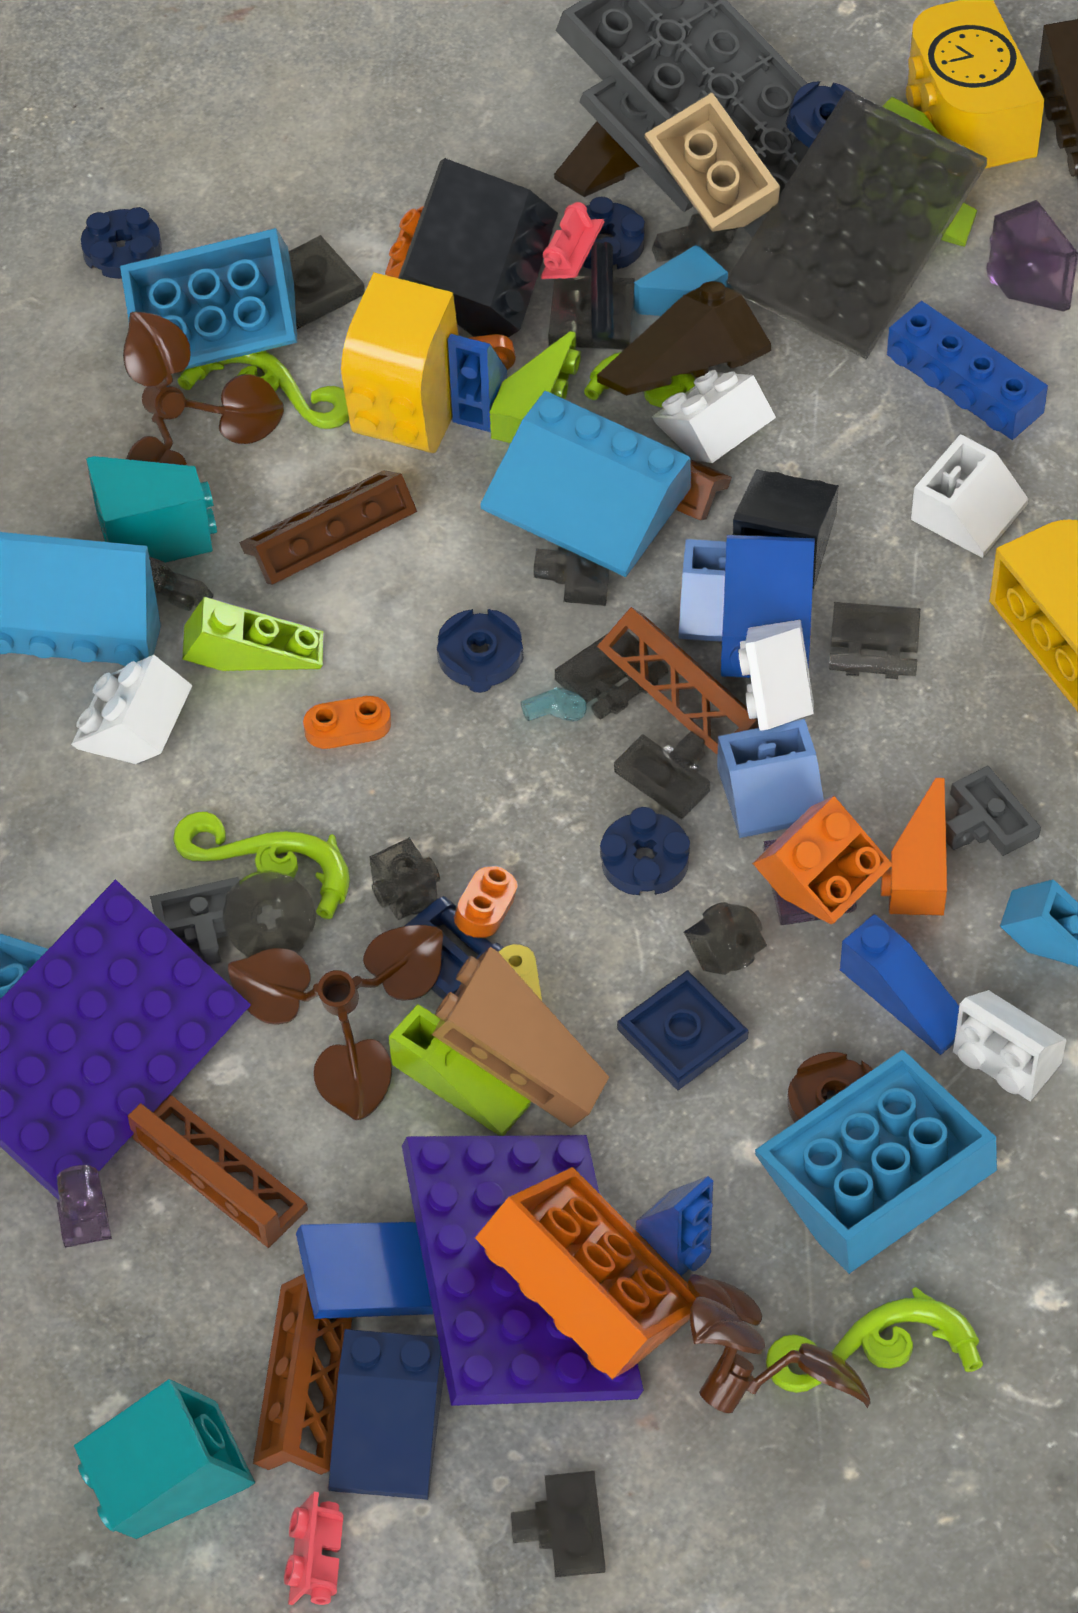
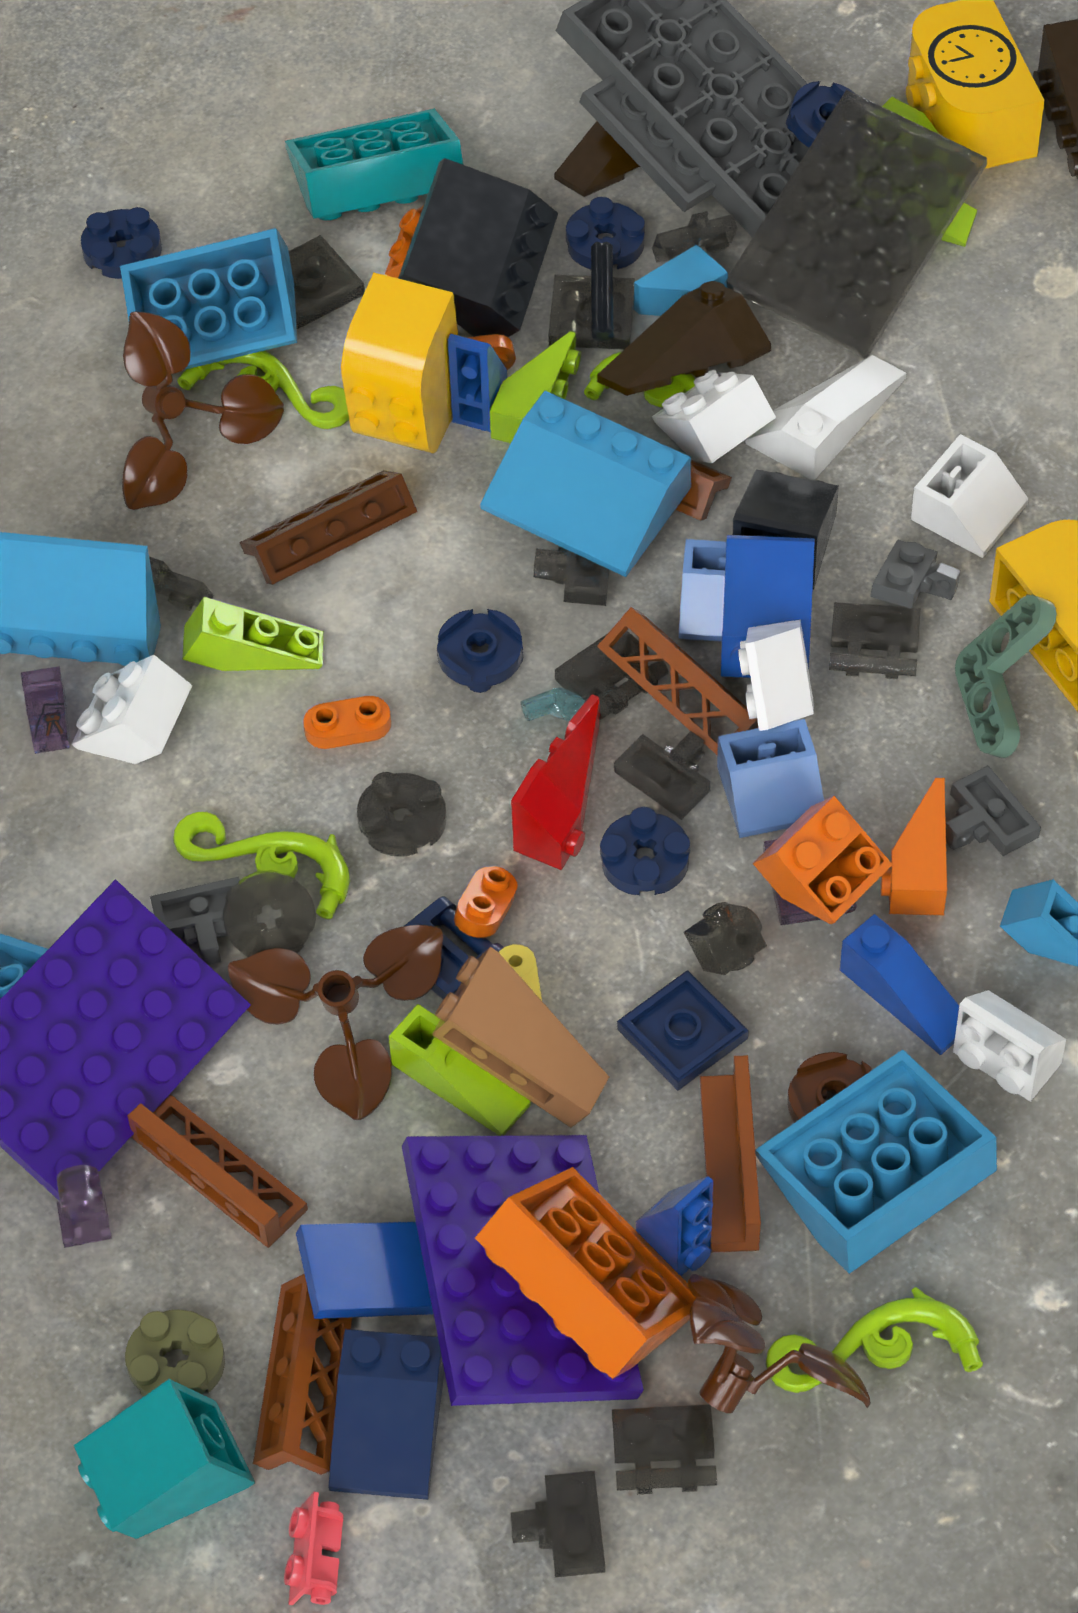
teal slope [86,456,217,566] -> none
clear smoke brick [370,837,440,920] -> none
coral hinge [540,202,605,279] -> none
tan slope [645,93,780,232] -> none
blue brick [887,301,1048,440] -> none
clear purple slope [986,200,1078,312] -> none
none -> clear purple leg [21,666,70,754]
none -> olive plate [125,1309,225,1397]
none -> teal slope [285,108,464,220]
none -> clear smoke plate [357,772,447,857]
none -> red wedge [511,695,600,870]
none -> clear smoke plate [612,1404,717,1495]
none -> dark orange fence [700,1055,761,1253]
none -> white wedge [745,355,906,480]
none -> dark grey hinge [870,540,960,609]
none -> sand green beam [955,595,1057,758]

